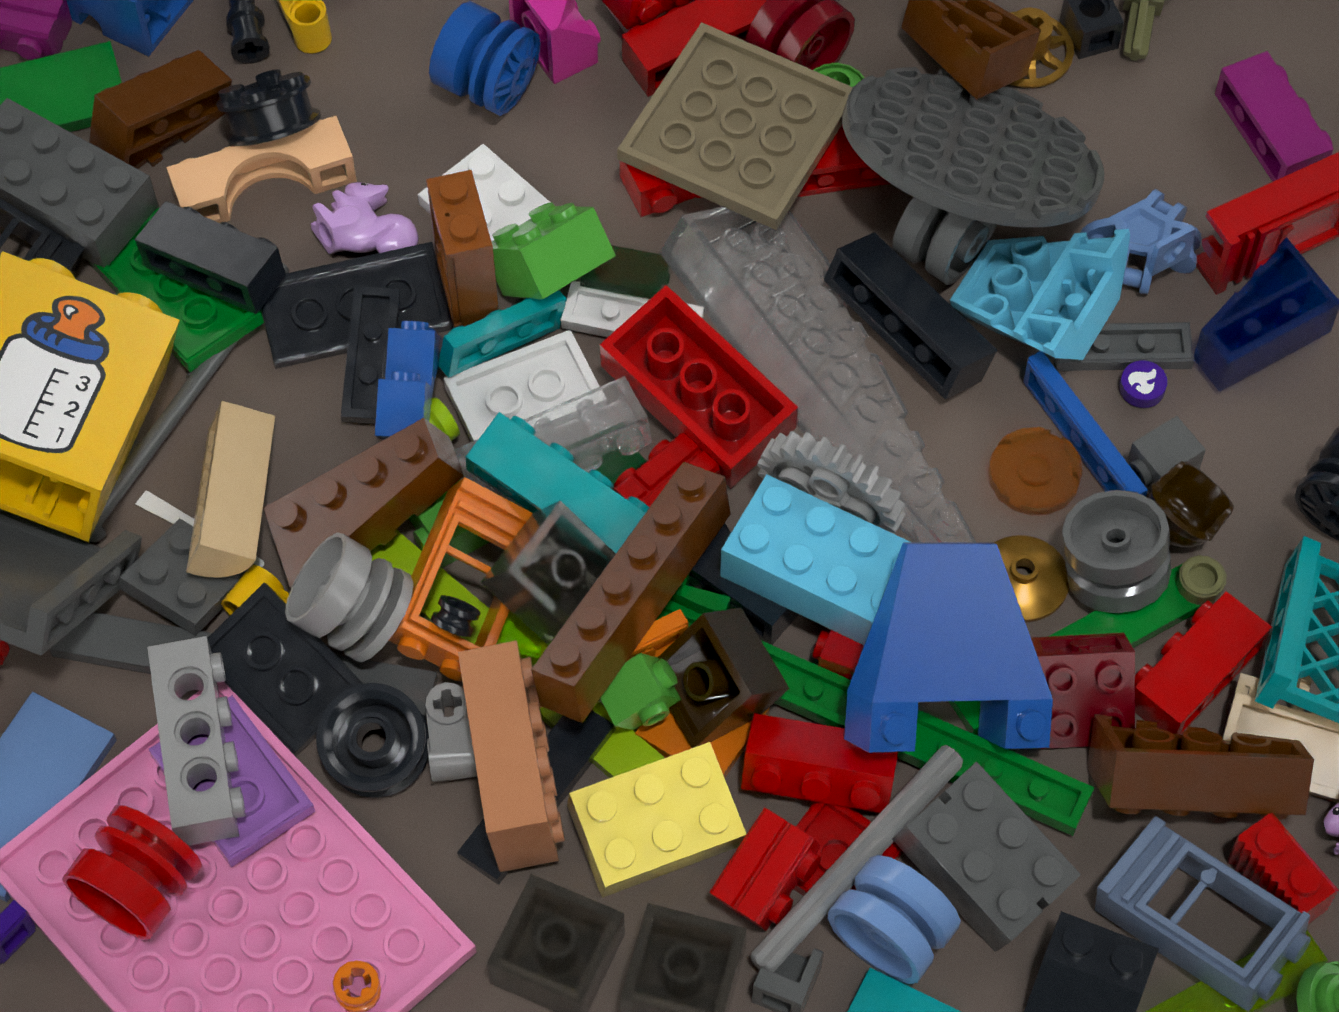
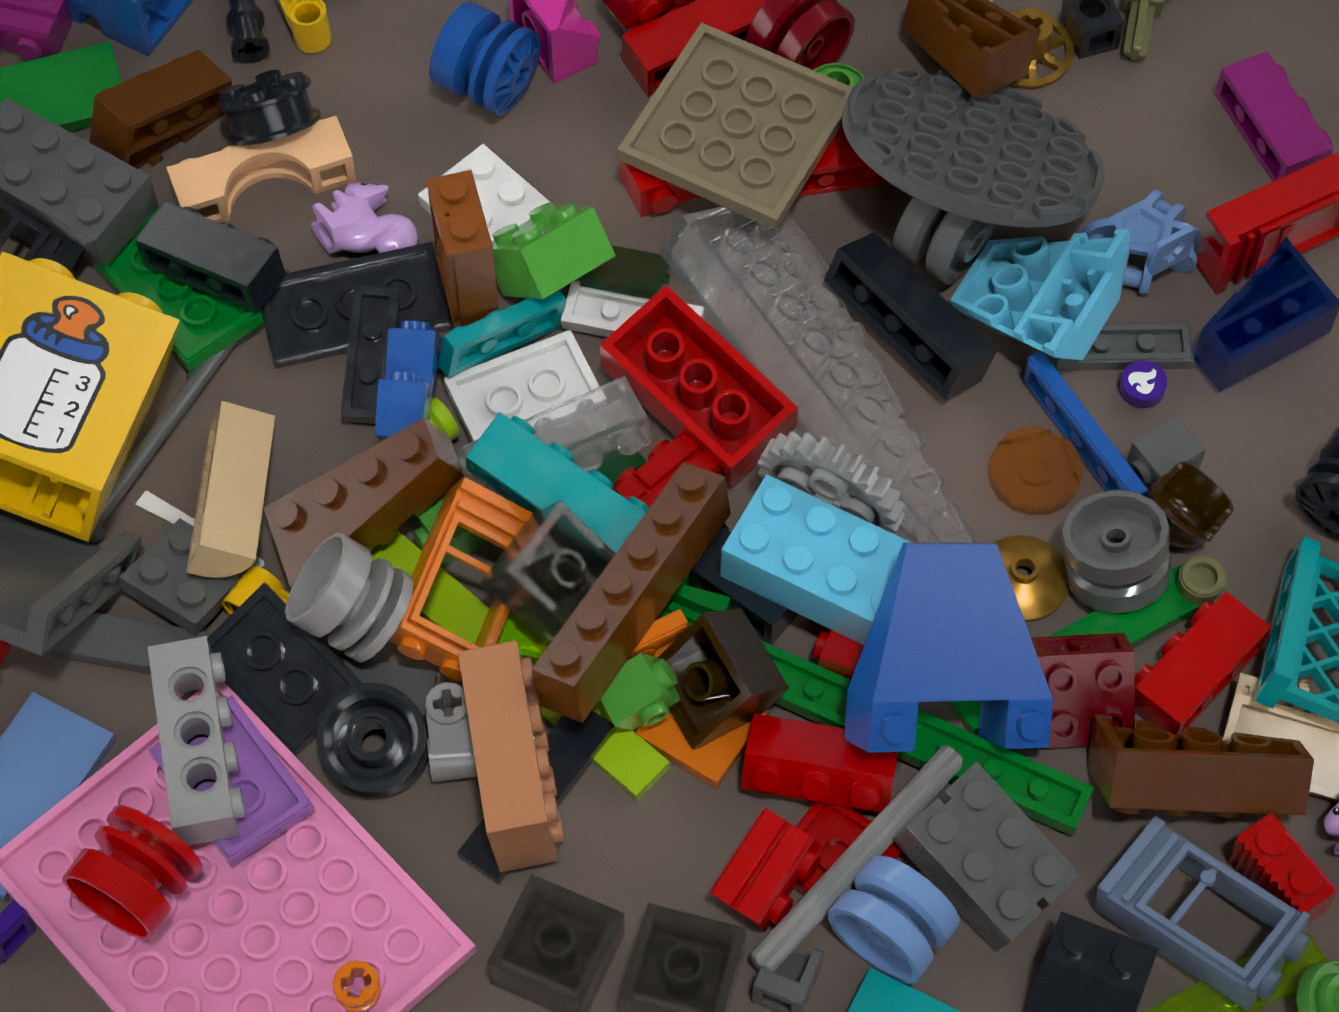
black bush [431,595,481,637] -> none
light yellow brick [567,742,747,898] -> none

